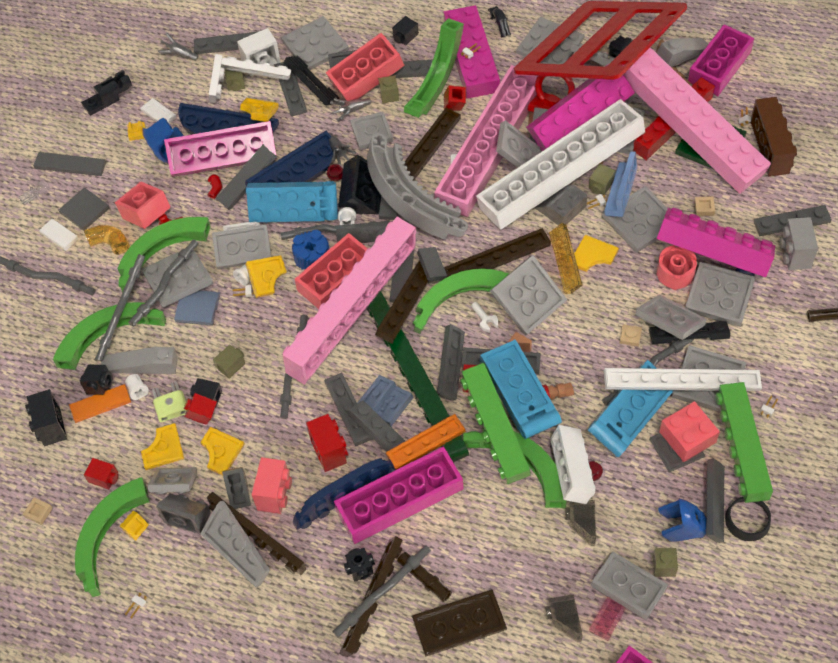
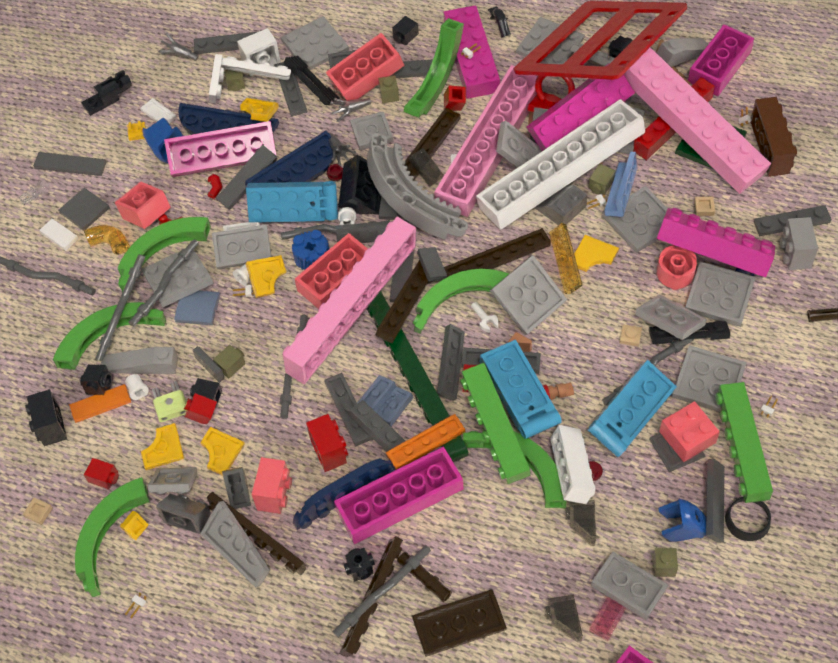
white tile [603,368,762,391] -> none
none -> dark grey tile [193,346,225,383]
none -> clear smoke tile [408,148,444,187]

